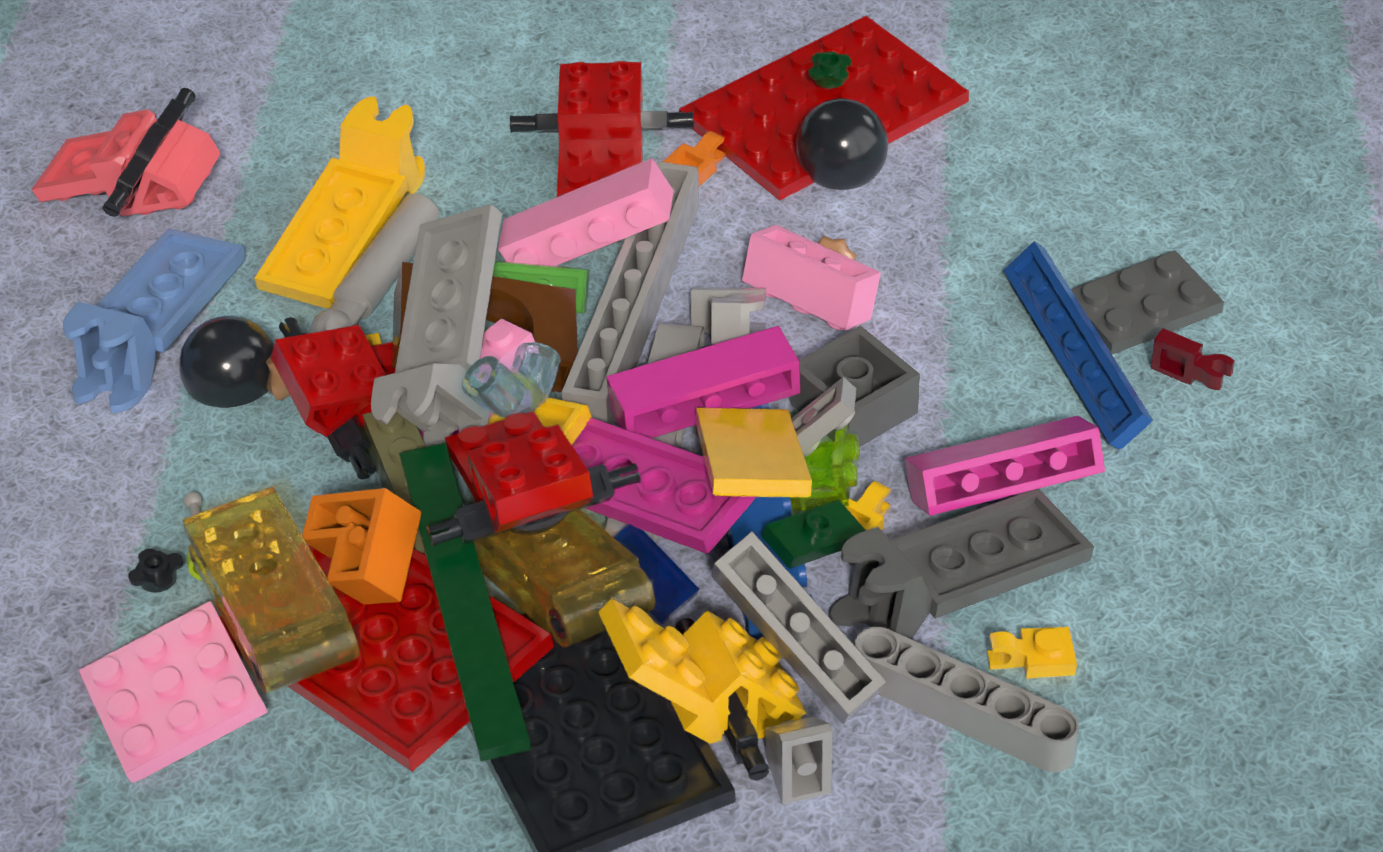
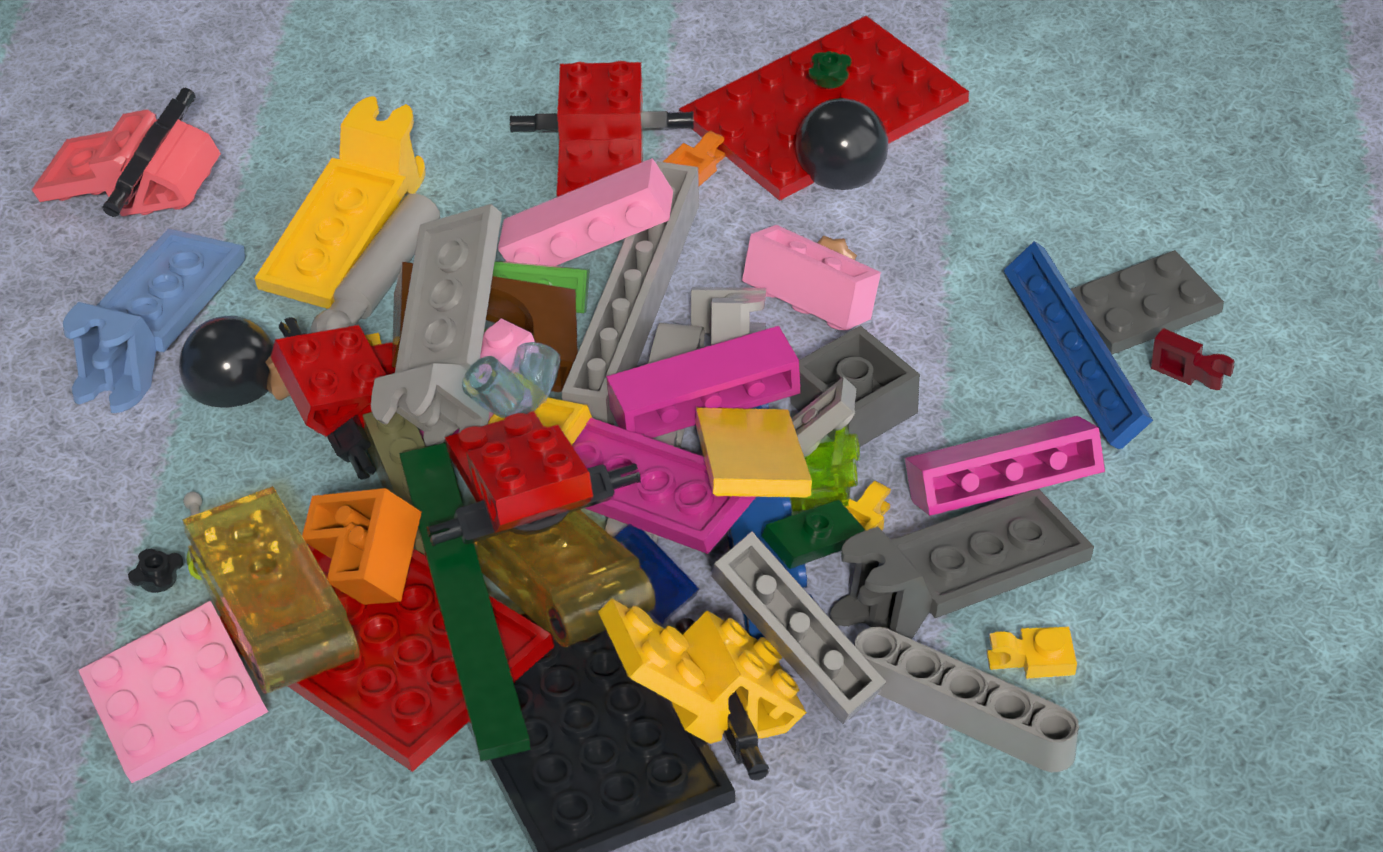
light grey slope [765,717,832,805] -> none

